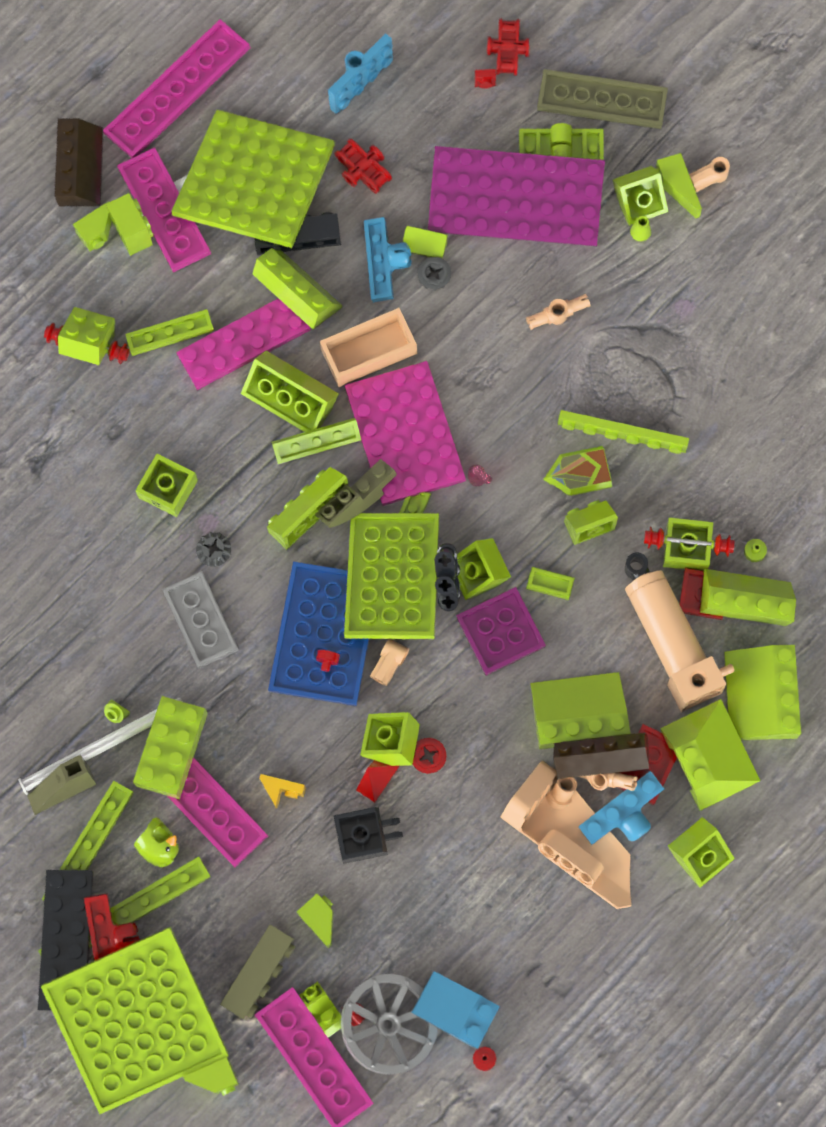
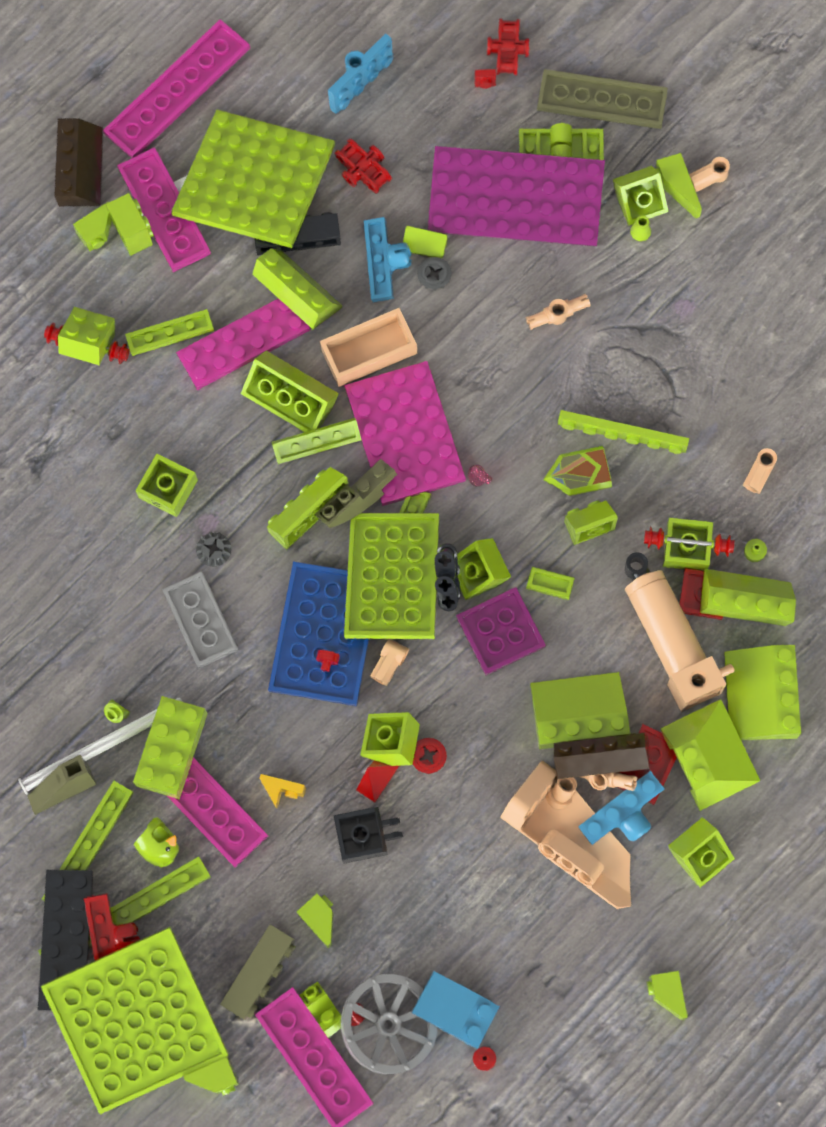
none -> lime slope [646,971,688,1020]
none -> light nougat piece [743,448,777,494]

